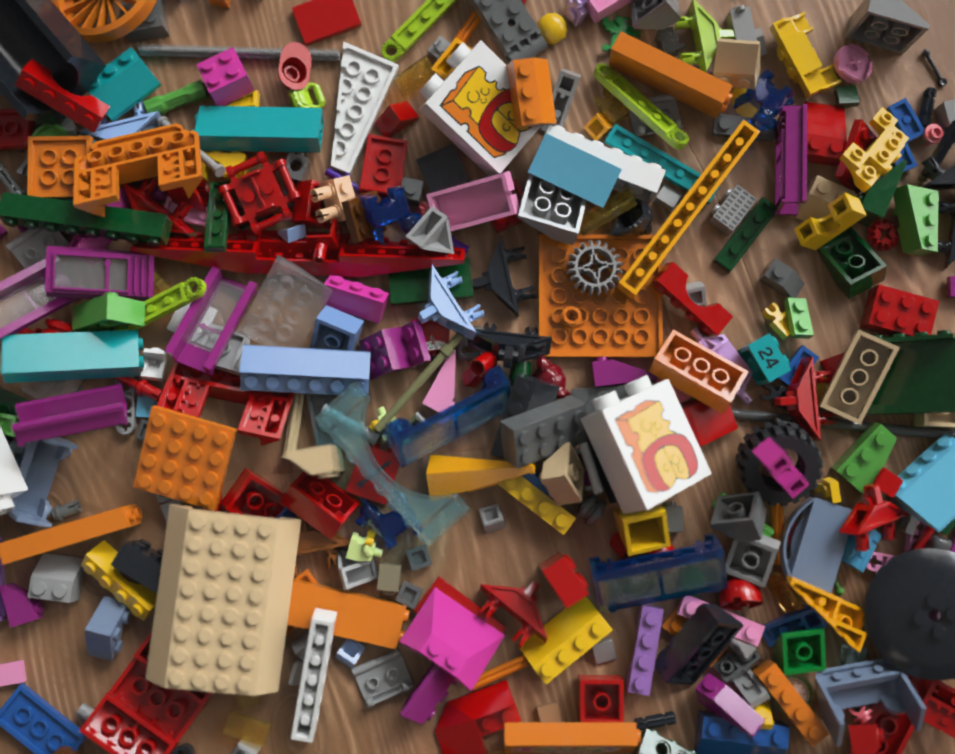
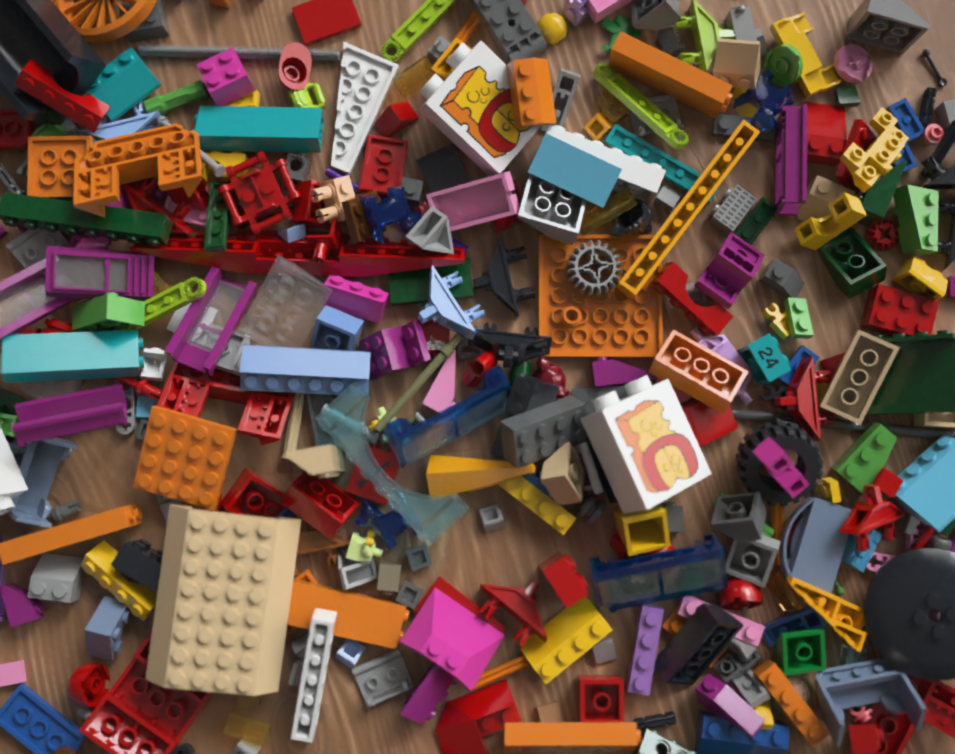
none -> red cylinder [67,663,110,708]
none -> magenta bracket [694,232,765,309]
none -> bright green tile [764,44,803,87]
none -> yellow slope [892,256,948,300]

